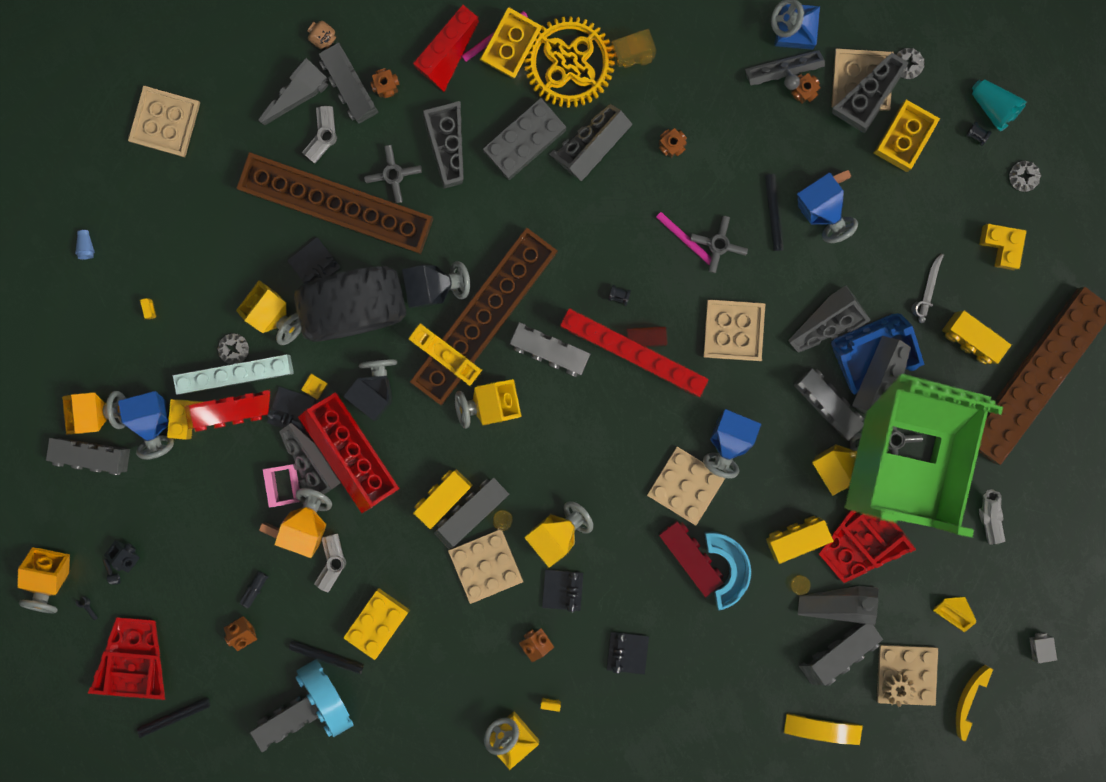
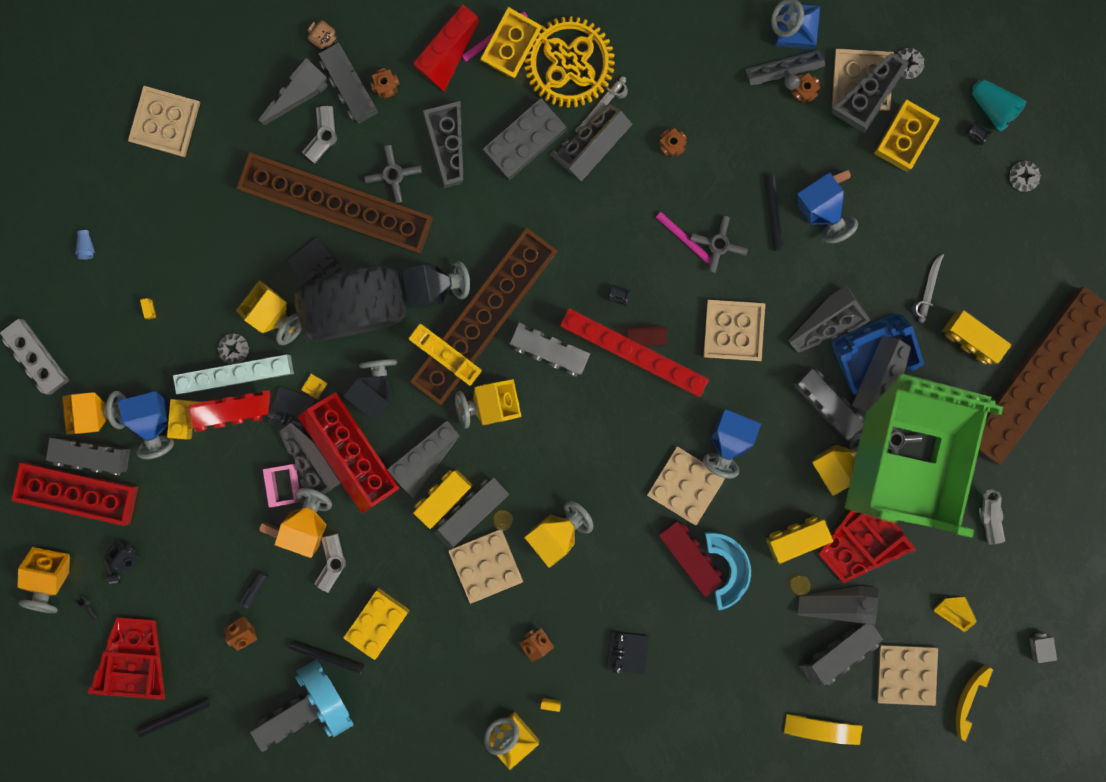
black hinge [542,570,583,612] -> none
clear yellow brick [611,29,656,68] -> none
tan gear [882,673,916,707] -> none
yellow brick [979,224,1026,270] -> none
none -> light grey brick [0,319,70,394]
none -> red brick [11,462,138,526]
none -> dark grey wedge [387,420,460,498]
none -> light grey sword [575,76,628,132]

